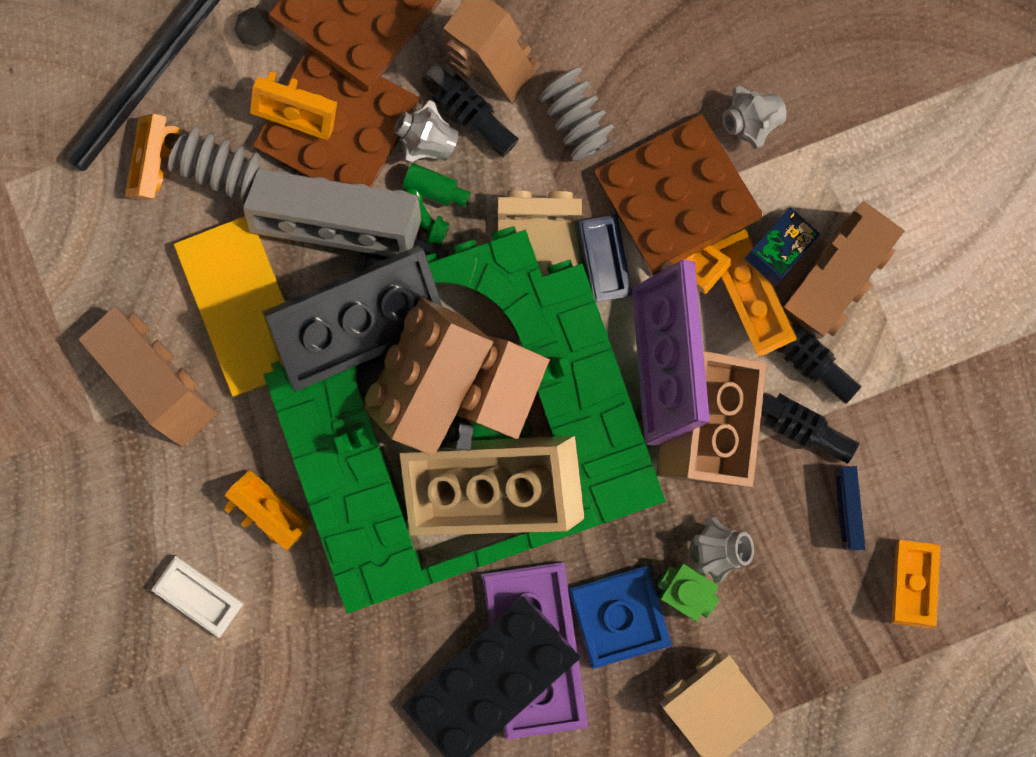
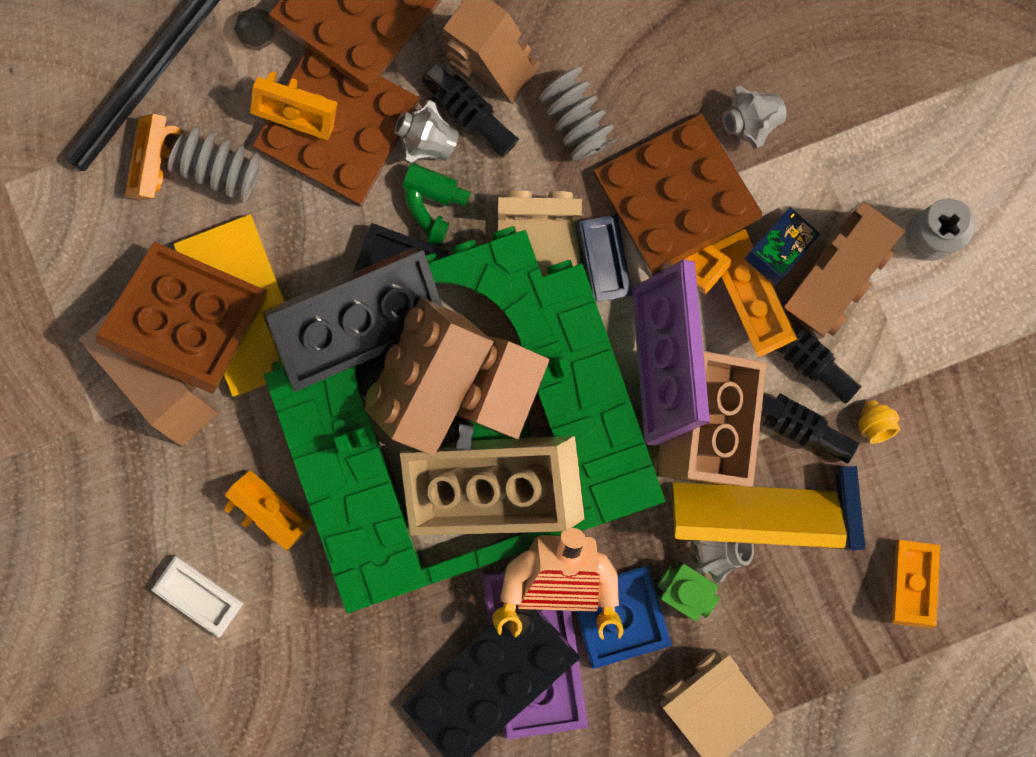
light grey brick [243,169,422,257] -> none
none -> dark orange plate [96,242,268,394]
none -> light nougat torso [492,528,624,640]
none -> yellow tile [671,482,847,548]
none -> yellow plate [858,400,900,444]
none -> light grey piece [906,198,975,261]

